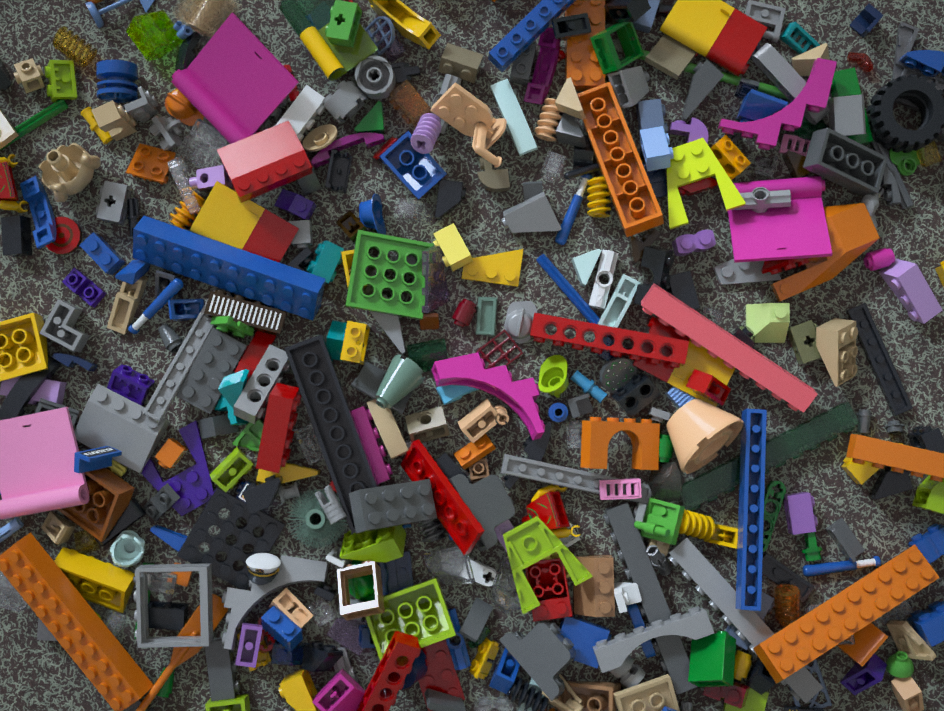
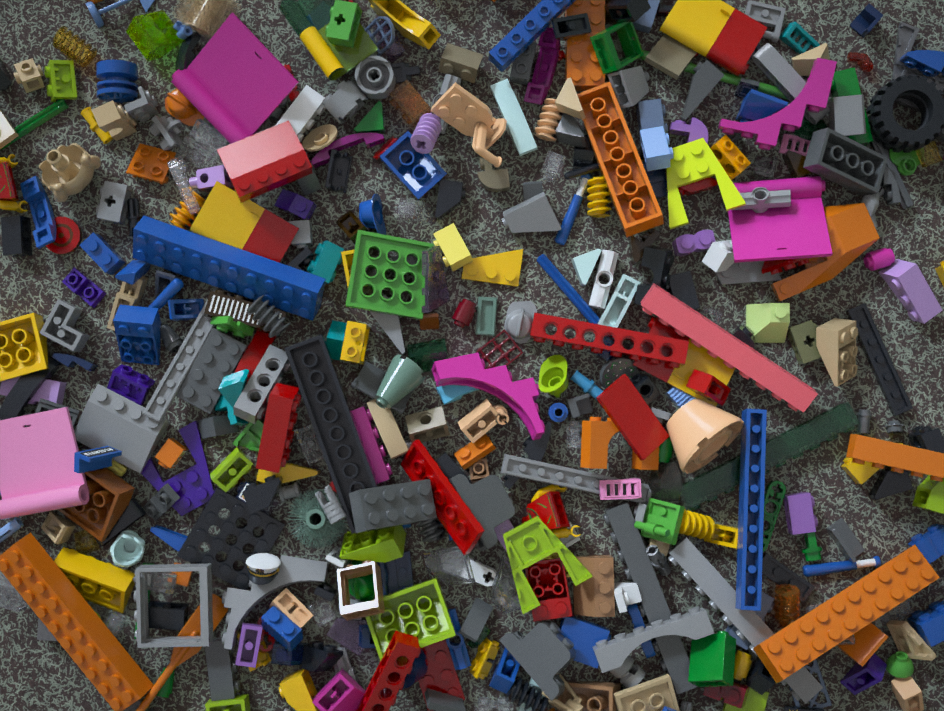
none -> blue slope [113,305,161,365]
none -> dark grey piece [247,295,291,338]
none -> red tile [596,374,669,460]
none -> white slope [702,240,734,272]

